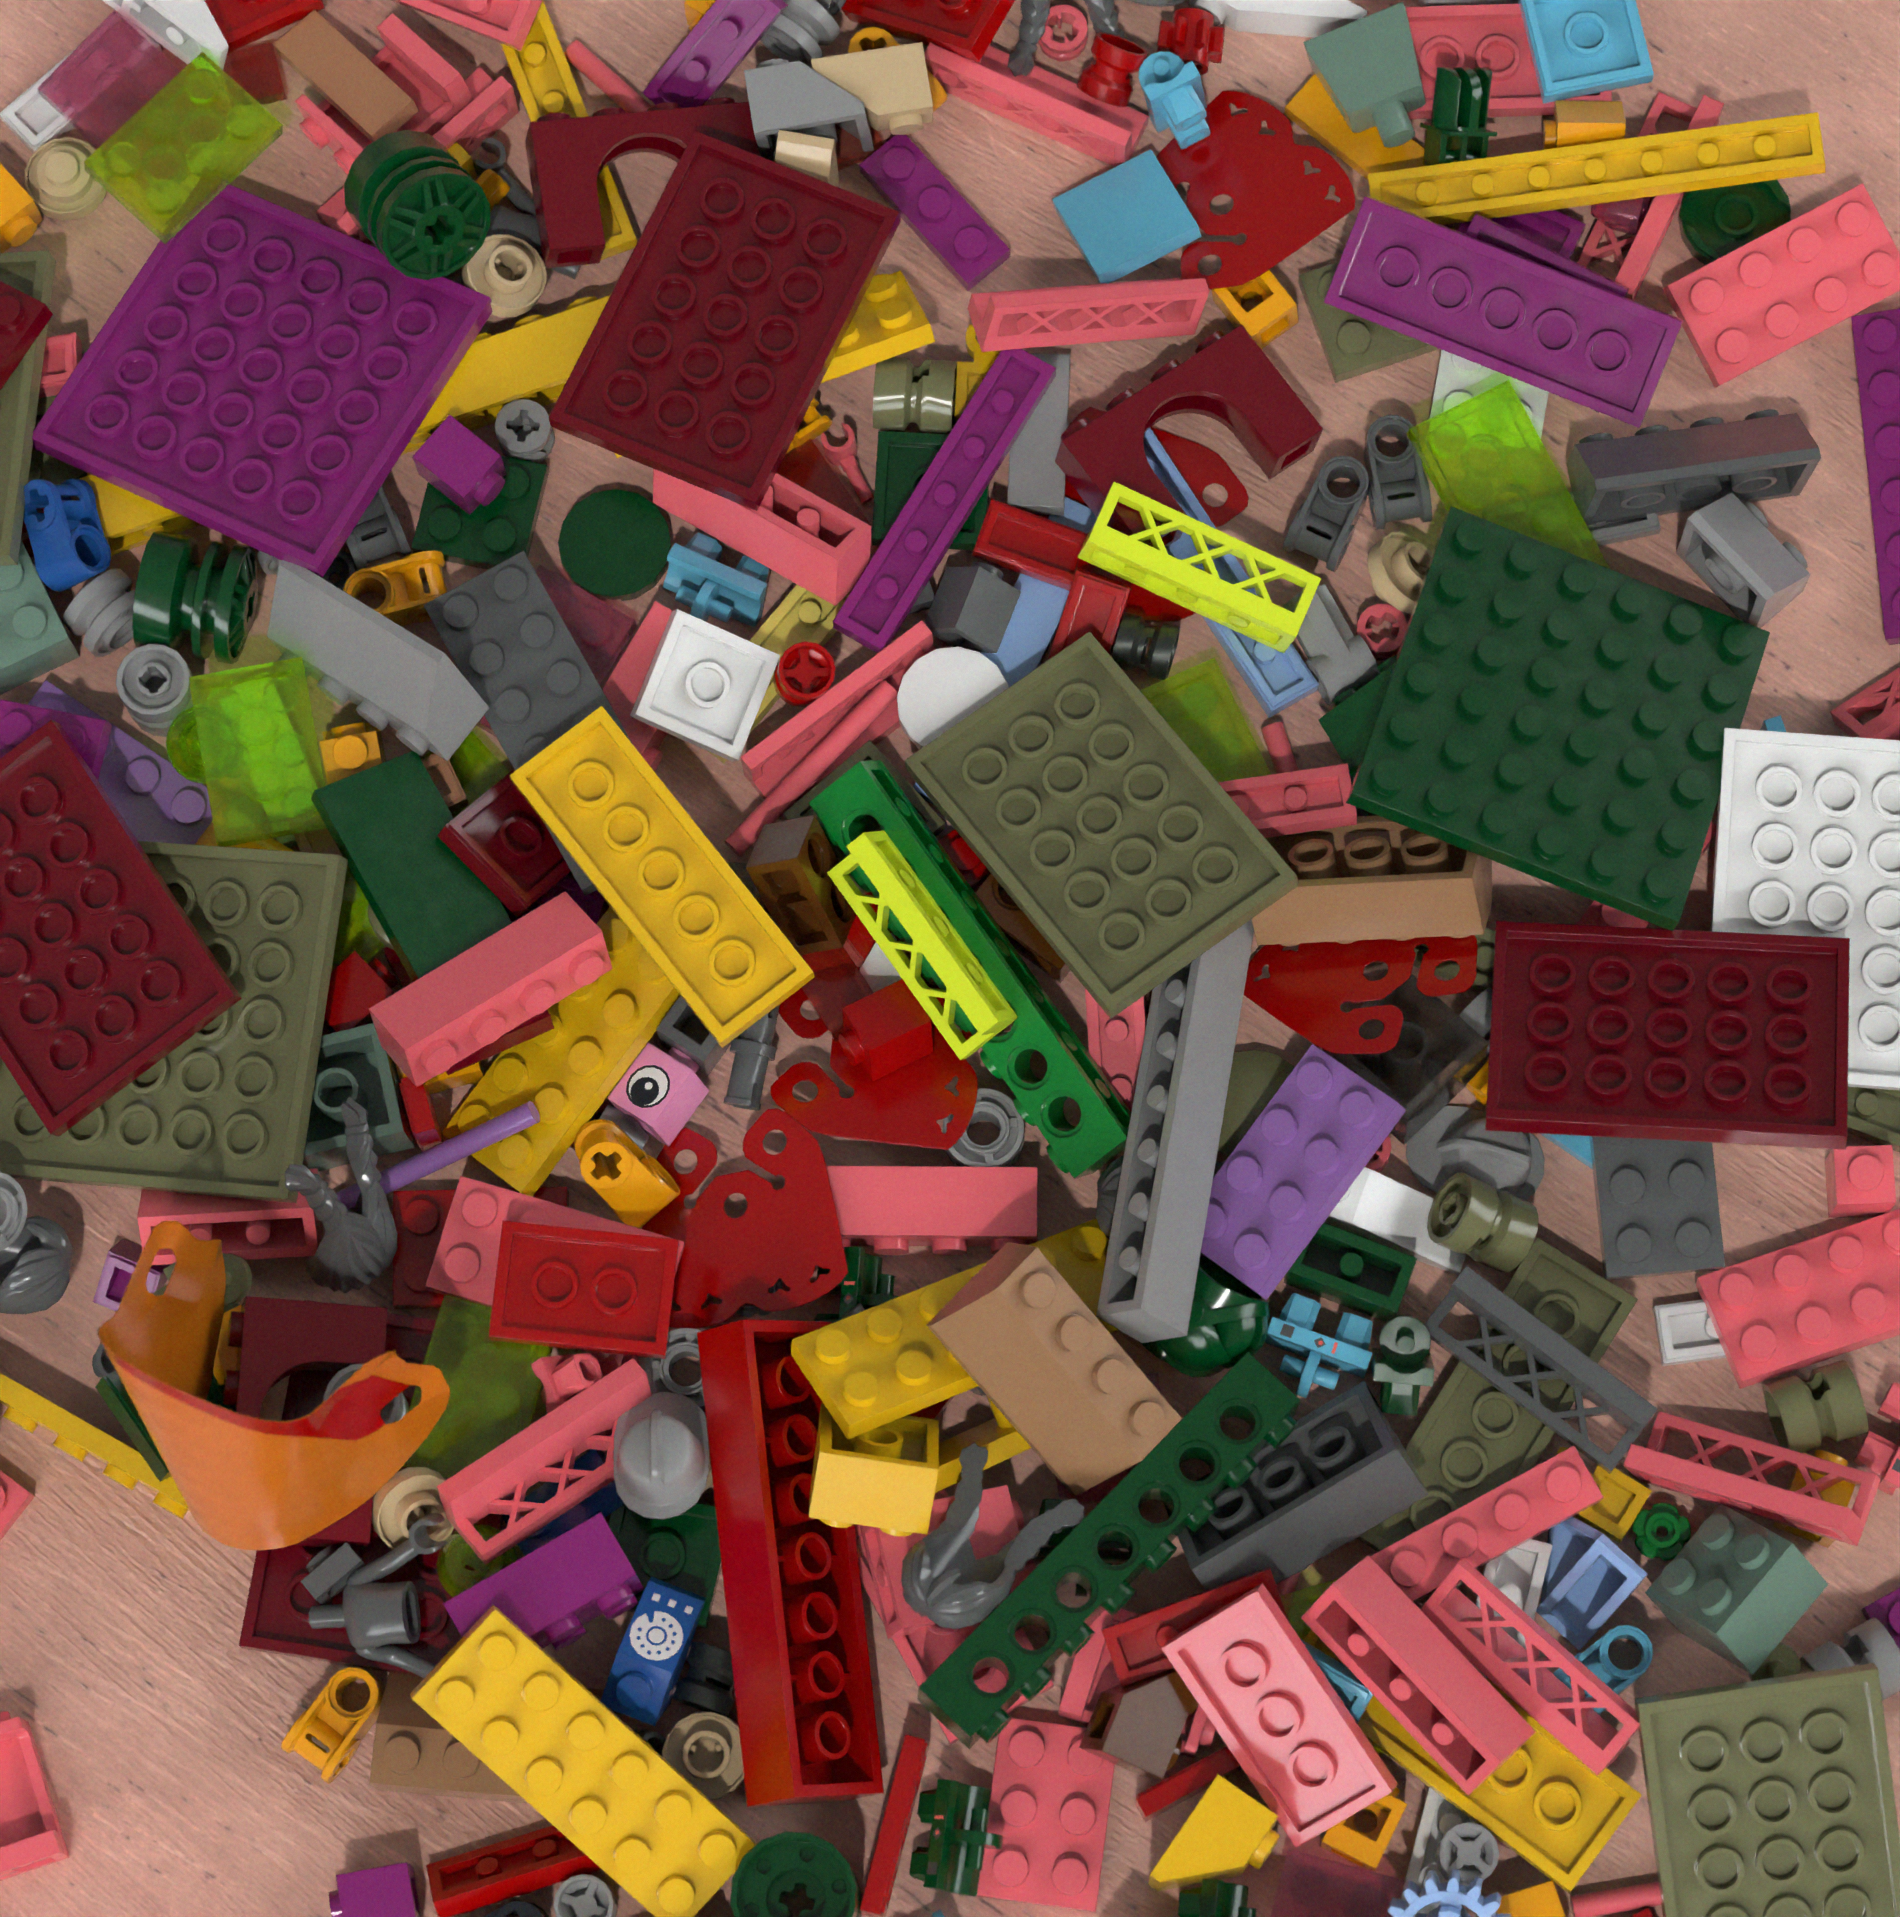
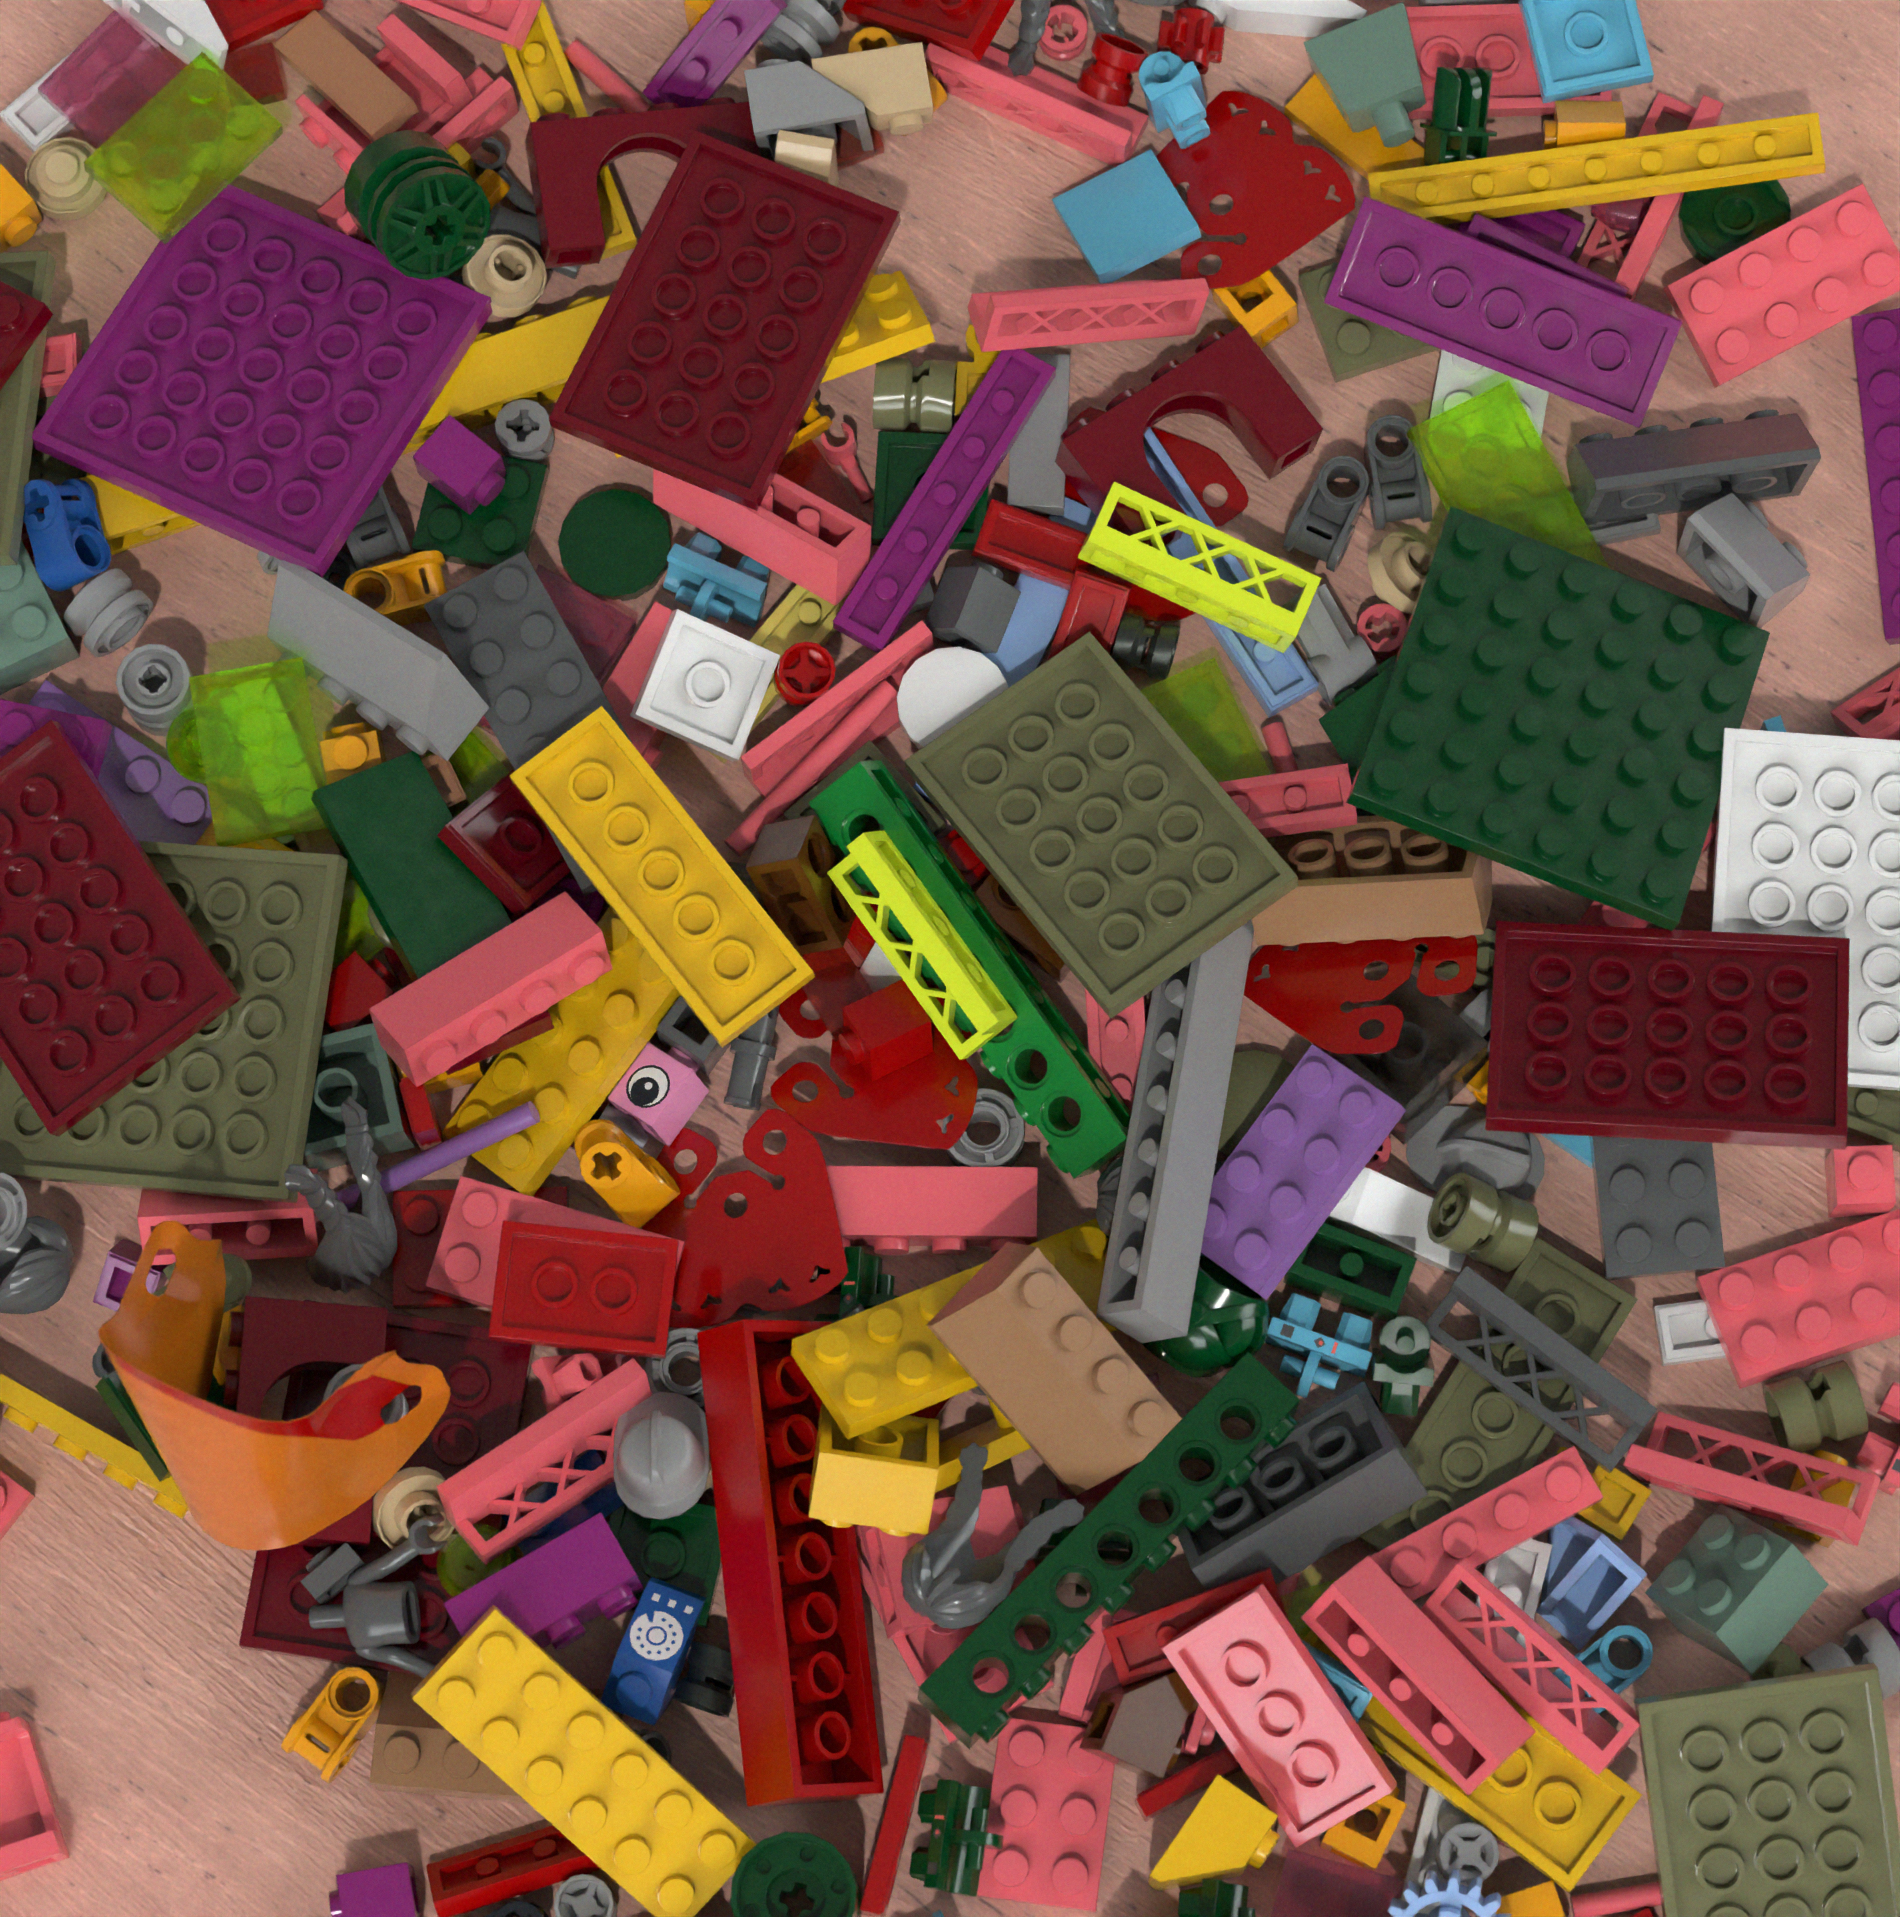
dark green wheel [132,531,258,664] -> none
clear neon green plate [401,1295,553,1480] -> none
tan plate [662,1712,744,1800] -> none
magenta plate [859,134,1010,291] -> none
green plate [1632,1503,1691,1561] -> none

